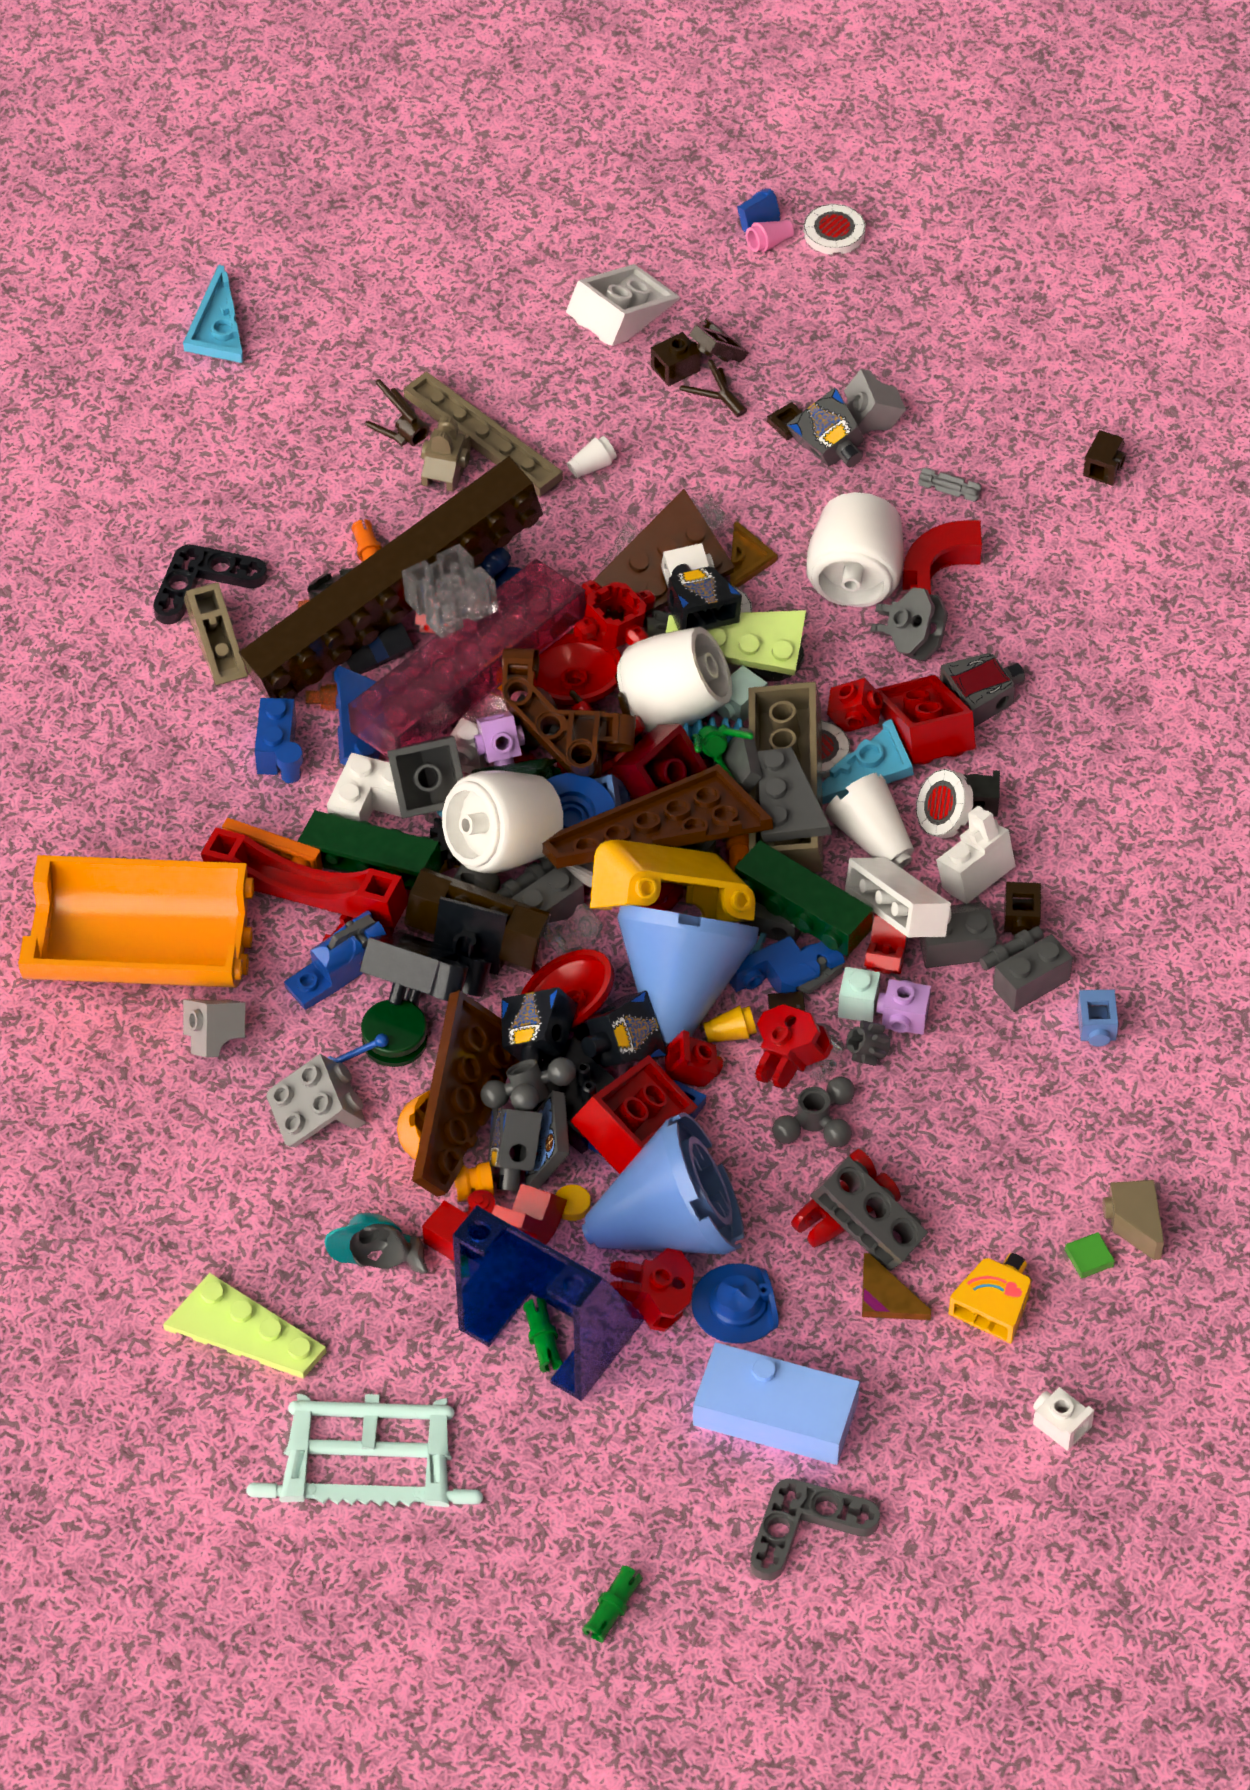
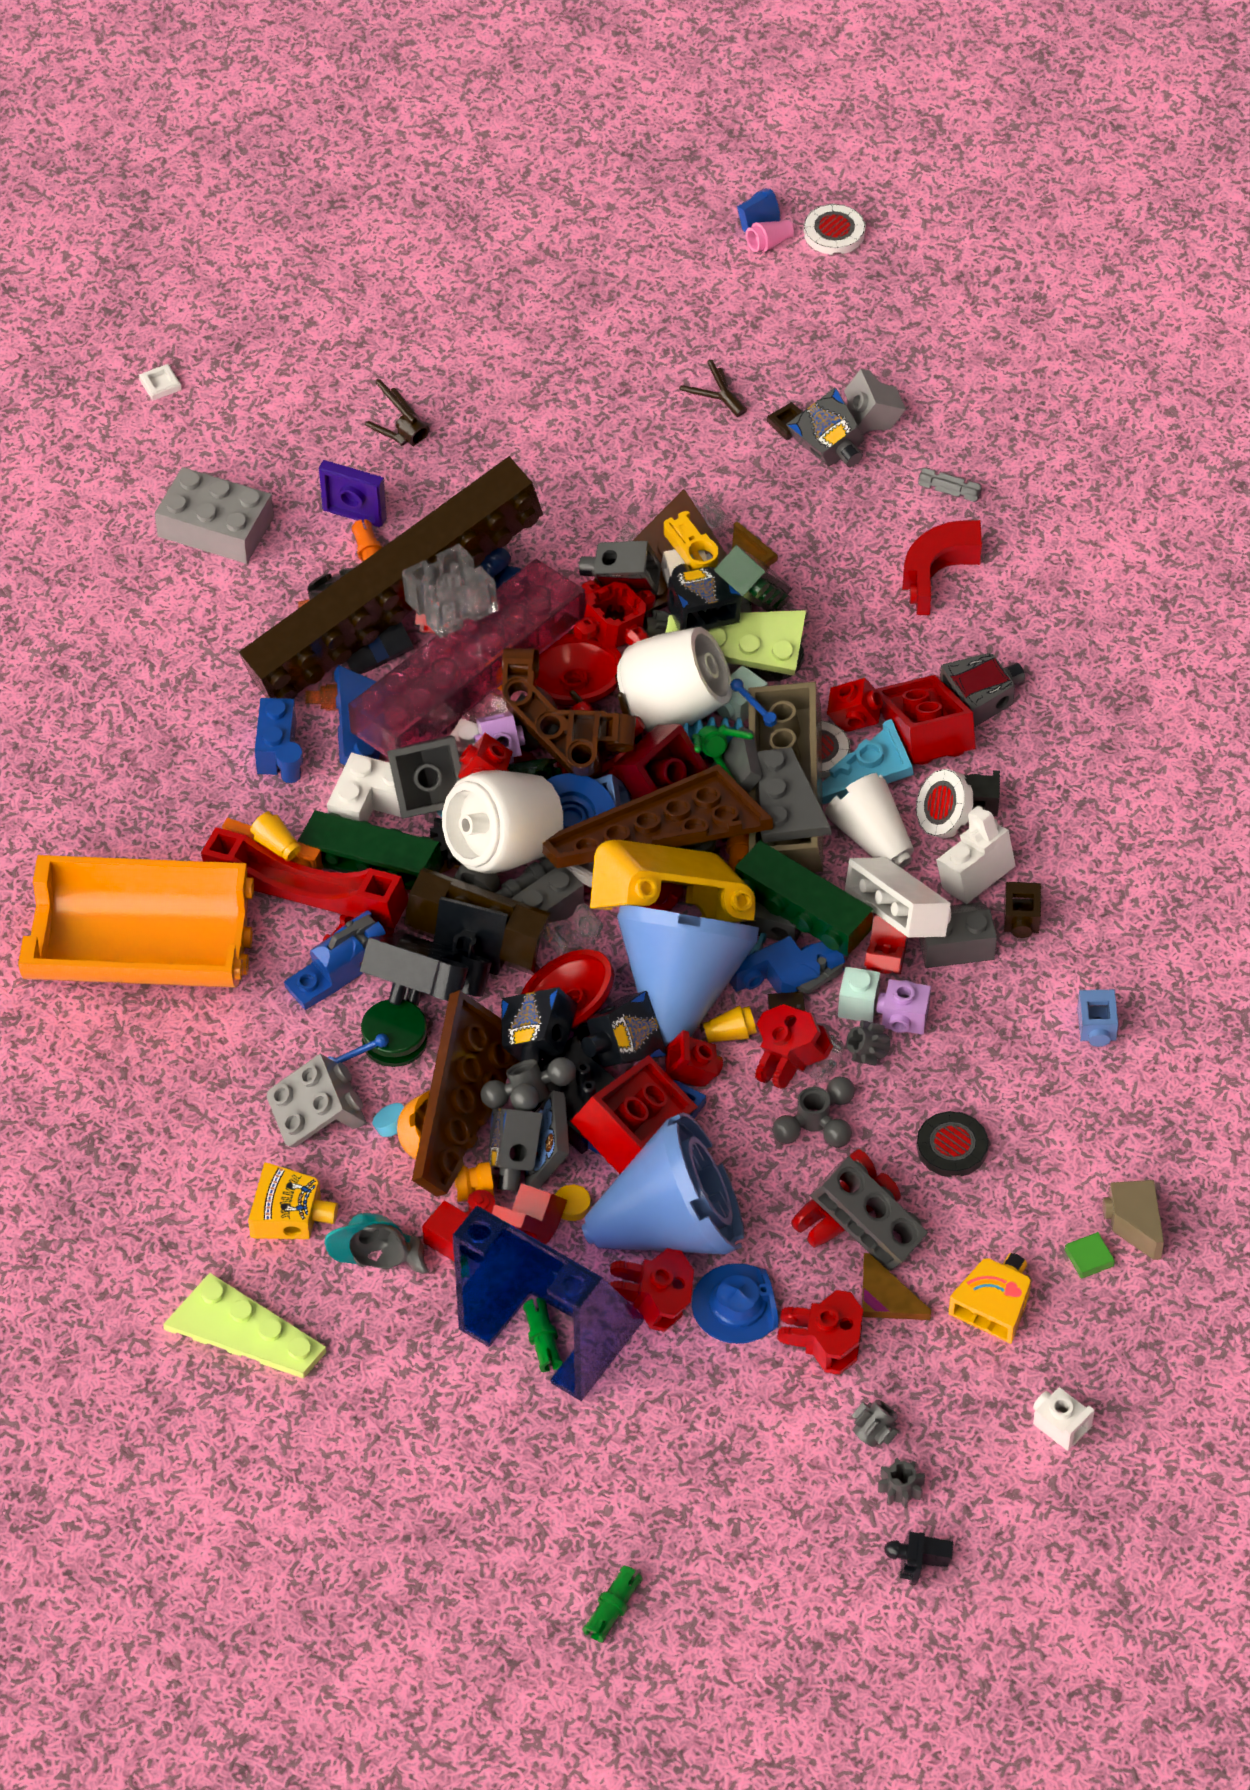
black beam [153,545,267,624] -> none
medium azure wing [183,265,243,363] -> none
light grey brick [183,999,245,1057] -> none
dark tan slope [184,582,248,686] -> none
light aqua piece [246,1394,483,1507] -> none
dark tan plate [403,371,563,497] -> none
dark tan hinge [421,416,471,492] -> none
white slope [566,264,680,346] -> none
white cone [567,436,617,479] -> none
dark brown brick [651,332,702,387] -> none
dark brown wing [689,318,749,362] -> none
light blue brick [693,1342,860,1465] -> none
dark grey beam [750,1478,880,1581] -> none
white piece [806,492,904,607] -> none
dark grey hinge [870,587,948,662] -> none
dark grey brick [979,926,1073,1012] -> none
dark brown brick [1083,430,1126,486] -> none
none -> white tile [139,364,182,401]
none -> light grey brick [155,467,274,564]
none -> yellow torso [248,1162,338,1239]
none -> yellow cone [250,811,301,862]
none -> dark purple tile [319,460,387,527]
none -> medium azure tile [372,1103,404,1137]
none -> red brick [458,732,513,779]
none -> dark grey torso [579,541,661,595]
none -> yellow piece [664,511,718,570]
none -> brick [714,545,792,612]
none -> blue hinge [730,679,778,727]
none -> red hinge [777,1290,863,1375]
none -> dark grey gear [851,1400,899,1447]
none -> dark grey gear [878,1458,925,1508]
none -> black piece [884,1531,953,1586]
none -> tile [916,1111,989,1177]

